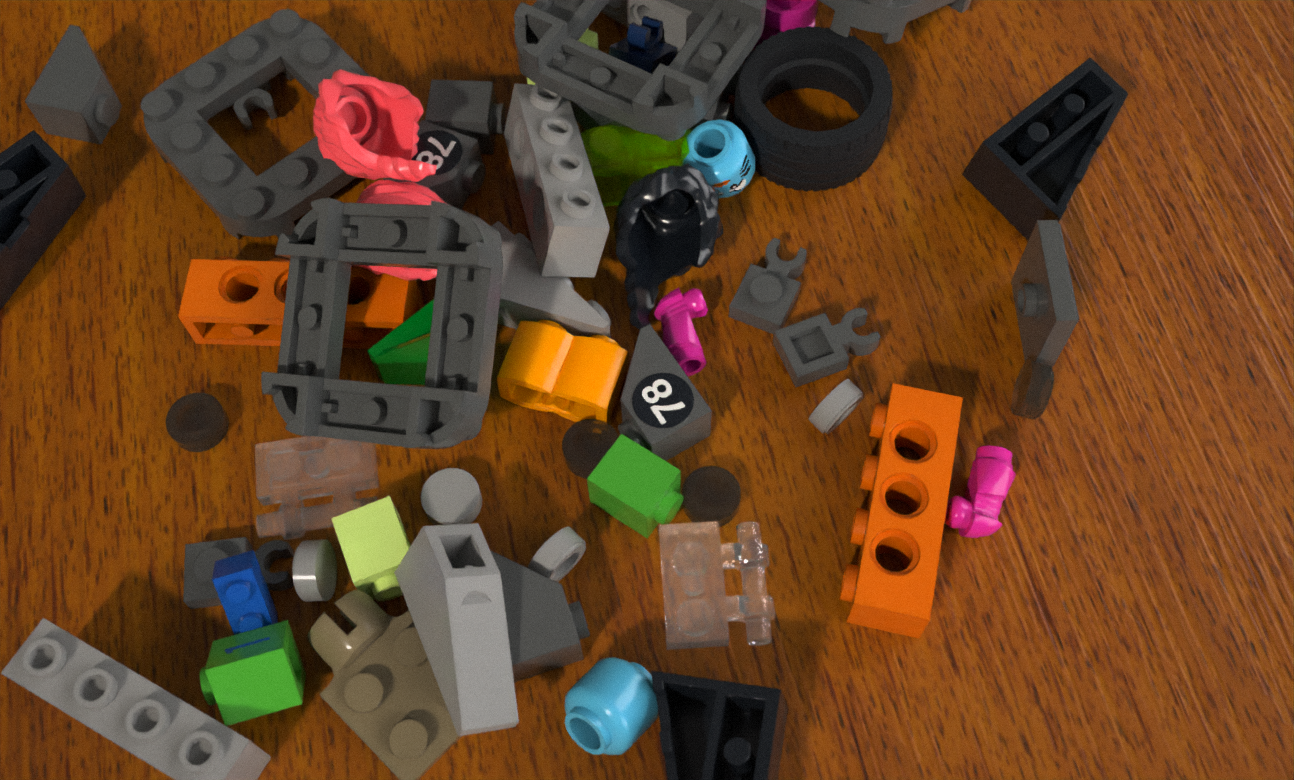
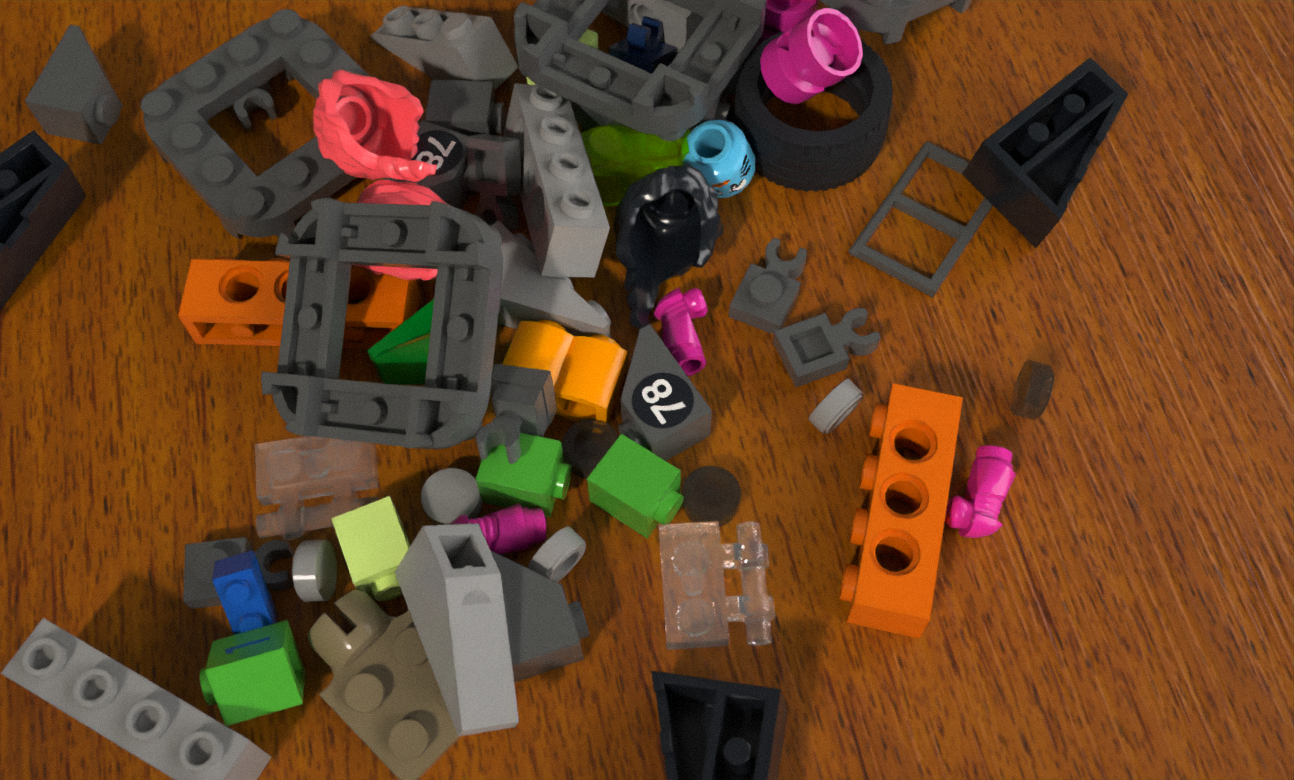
clear smoke tile [166,393,229,452] -> none
medium azure head [564,657,659,755] -> none
dark grey plate [1011,220,1079,377] -> none
none -> light grey slope [371,6,518,91]
none -> dark pink arm [450,503,546,554]
none -> dark grey plate [466,134,522,231]
none -> dark grey piece [476,364,558,464]
none -> bright green brick [476,433,572,517]
none -> dark pink wheel [760,8,863,104]
none -> dark grey window [849,142,993,297]

